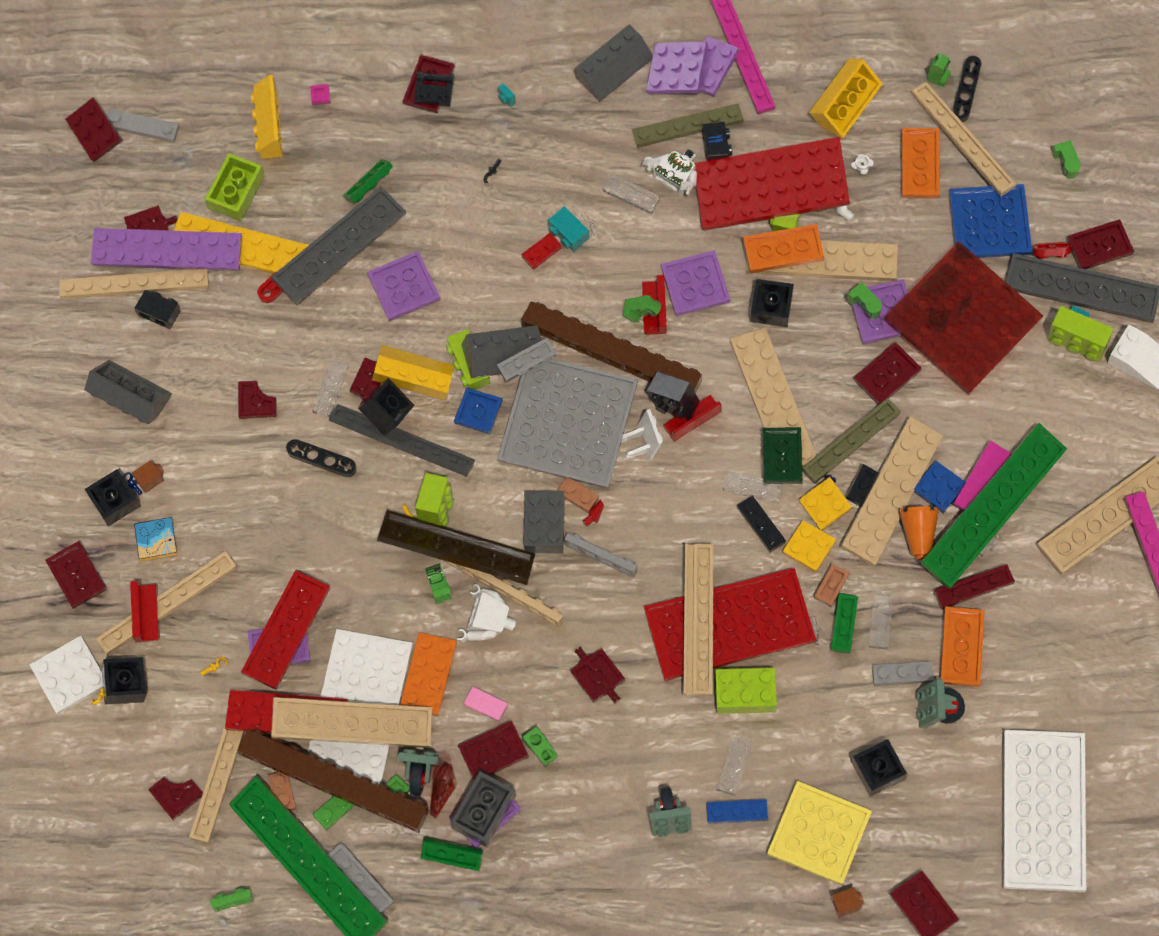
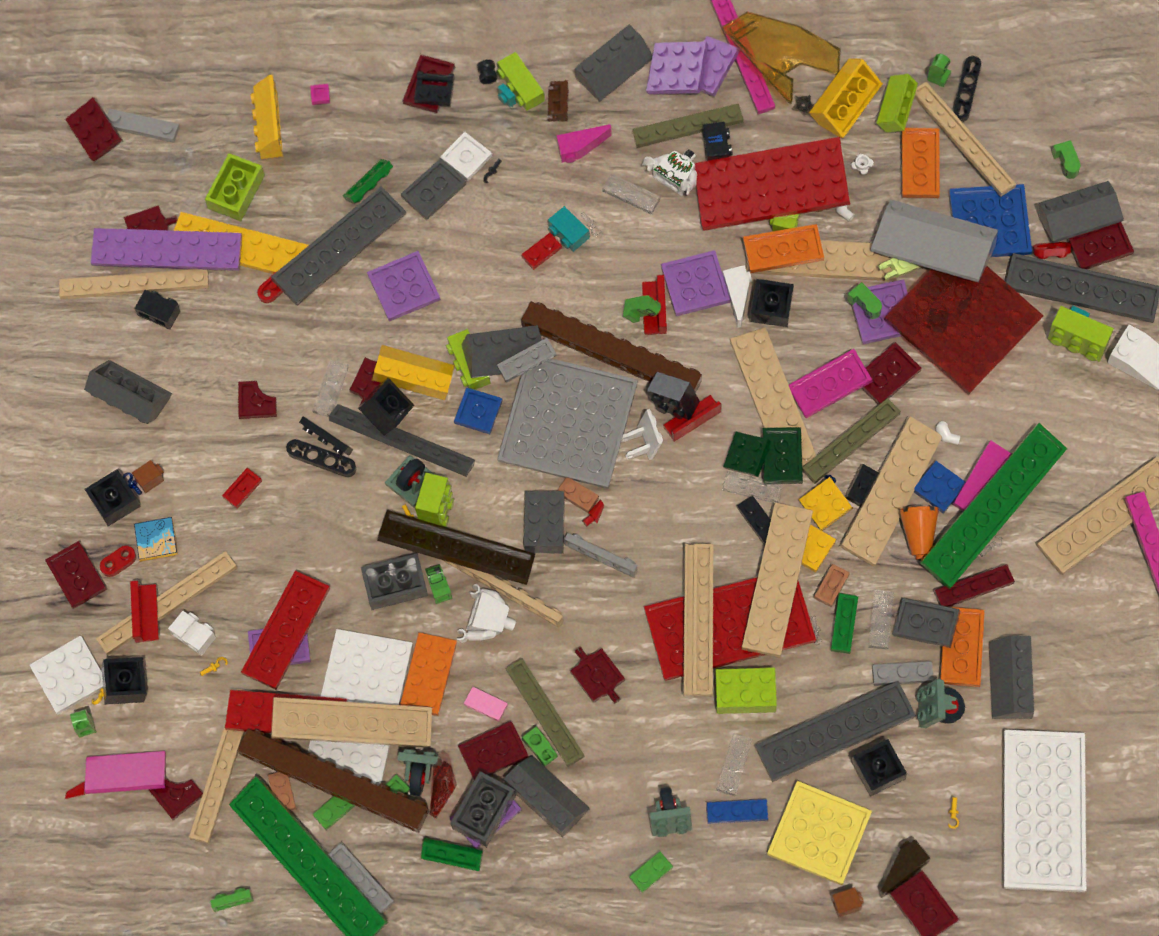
none -> red bar [65,781,86,799]
none -> bright green leg [70,709,96,738]
none -> dark pink tile [84,751,166,794]
none -> red plate [100,546,136,577]
none -> white brick [168,611,216,656]
none -> red plate [222,468,262,509]
none -> black plate [299,416,353,456]
none -> dark grey brick [361,553,428,610]
none -> plate [385,455,435,507]
none -> dark grey plate [401,158,466,220]
none -> white plate [440,132,492,181]
none -> black wheel [477,59,498,84]
none -> lime brick [496,52,545,111]
none -> dark grey slope [504,756,590,838]
none -> olive plate [506,658,585,767]
none -> reddish brown hinge [547,80,569,121]
none -> dark pink slope [557,124,612,163]
none -> bright green plate [629,852,673,893]
none -> clear yellow windscreen [722,12,841,104]
none -> white slope [723,265,752,328]
none -> dark green plate [723,431,771,477]
none -> tan plate [742,503,813,658]
none -> dark grey plate [755,681,916,782]
none -> dark pink tile [788,349,873,418]
none -> clear smoke plate [792,95,814,117]
none -> light grey slope [871,200,998,282]
none -> lime brick [877,74,918,133]
none -> yellowish green hinge [878,258,923,280]
none -> dark brown slope [879,839,930,898]
none -> dark grey tile [893,598,960,648]
none -> white arm [936,421,960,445]
none -> yellow hand [948,797,959,829]
none -> dark grey slope [989,636,1034,719]
none -> dark grey slope [1039,181,1124,243]

